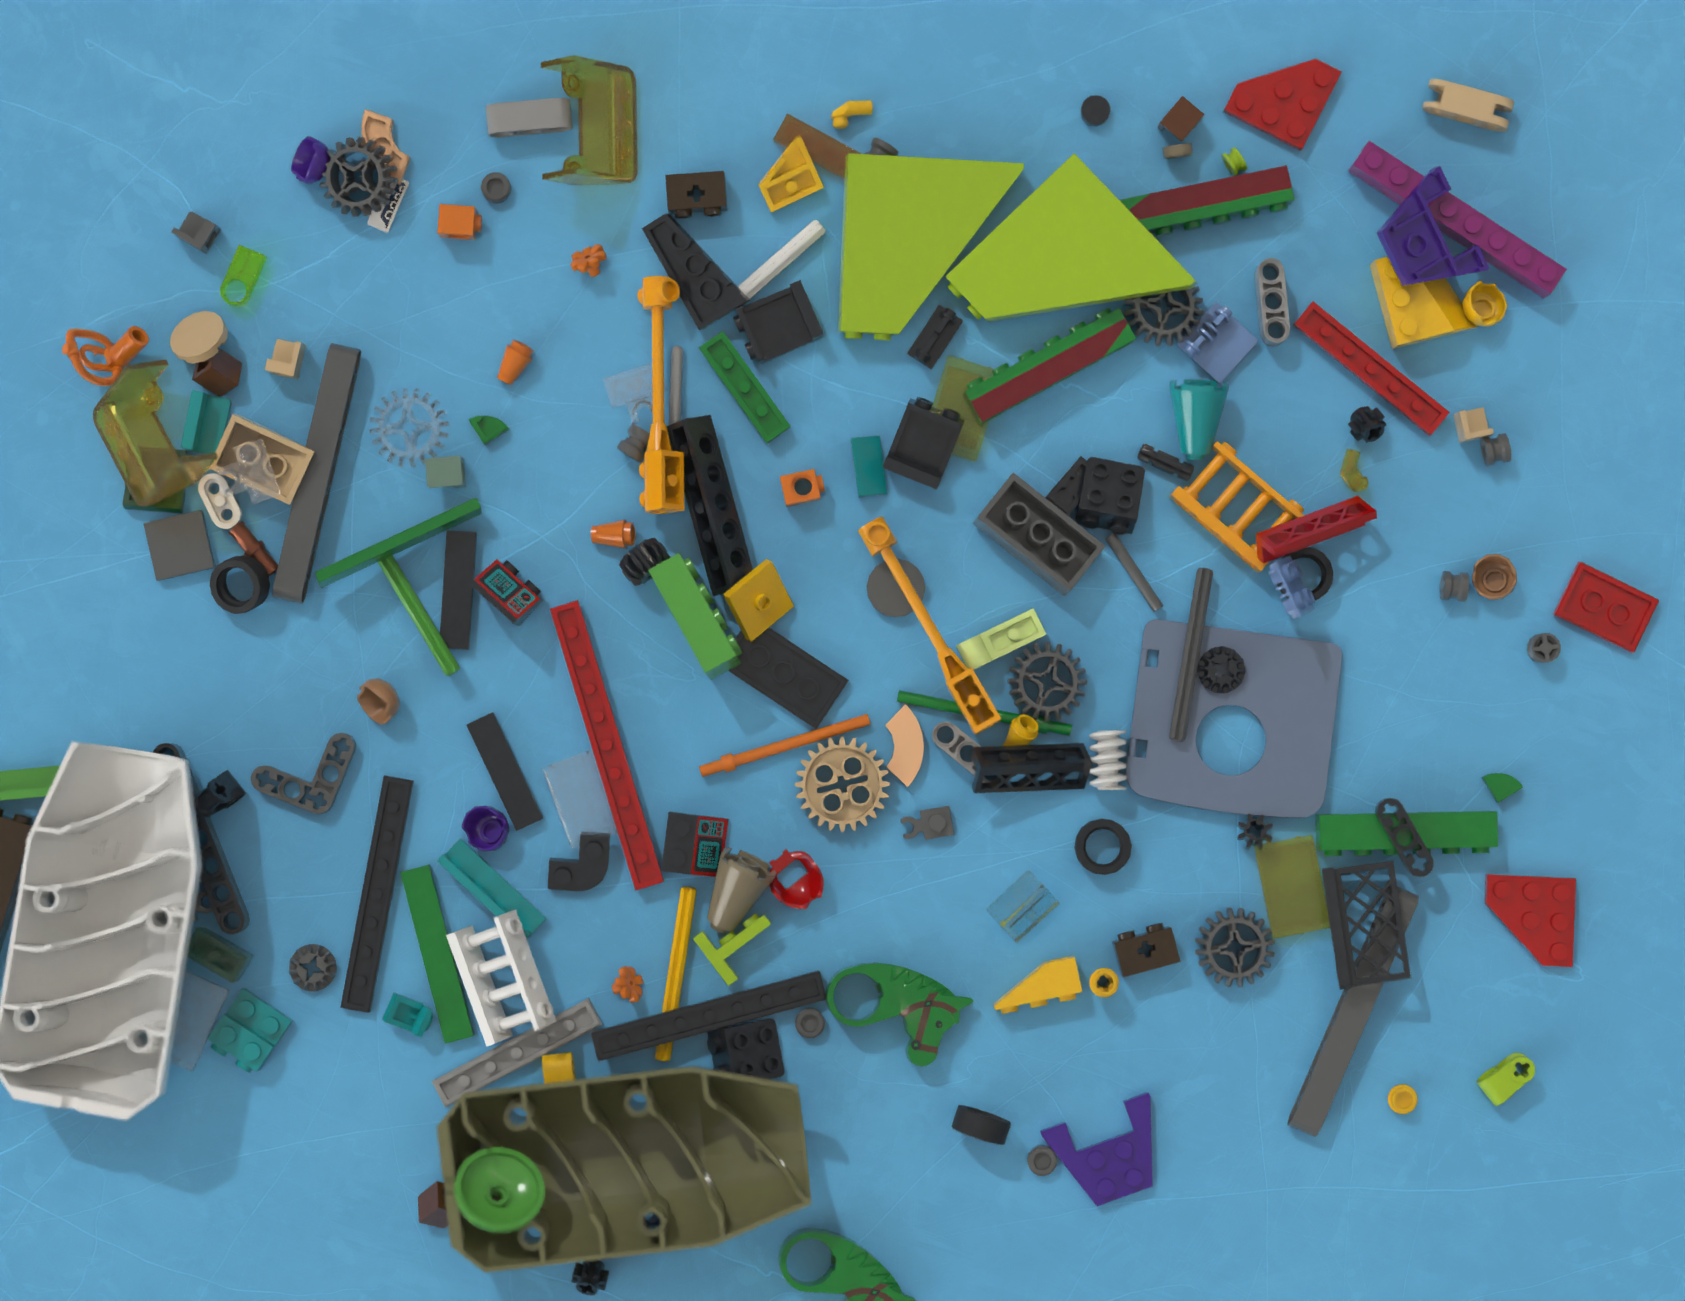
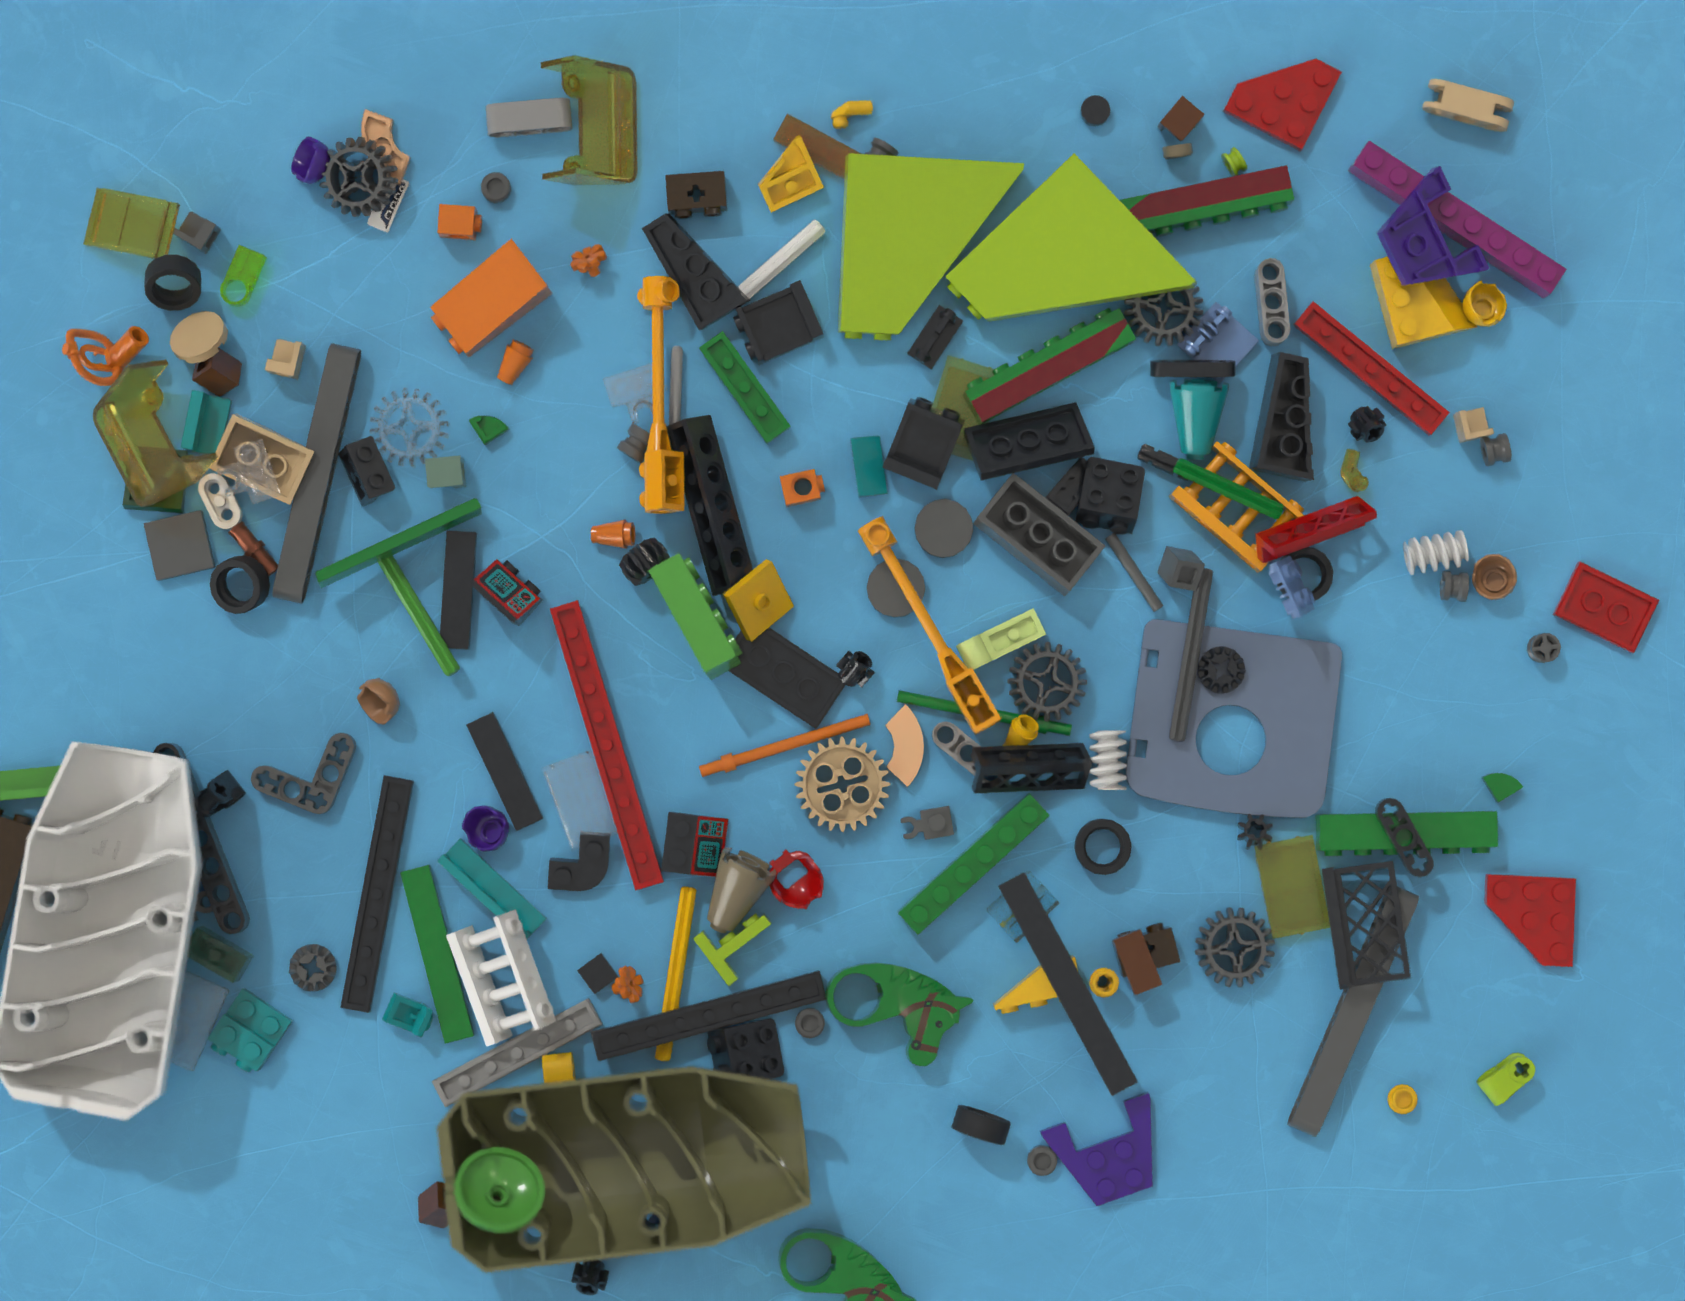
none -> clear yellow piece [83,188,180,259]
none -> black tyre [144,255,201,311]
none -> black bracket [338,436,395,507]
none -> orange slope [430,238,552,357]
none -> black tile [577,952,619,994]
none -> black gear [836,651,875,687]
none -> green brick [897,793,1050,935]
none -> dark grey tile [914,499,973,558]
none -> black plate [964,402,1094,481]
none -> black tile [998,872,1138,1096]
none -> reddish brown tile [1112,929,1163,995]
none -> black beam [1150,360,1236,377]
none -> dark grey panel [1158,546,1205,591]
none -> green axle [1173,458,1284,519]
none -> black wedge [1249,352,1314,482]
none -> white piece [1403,530,1469,575]

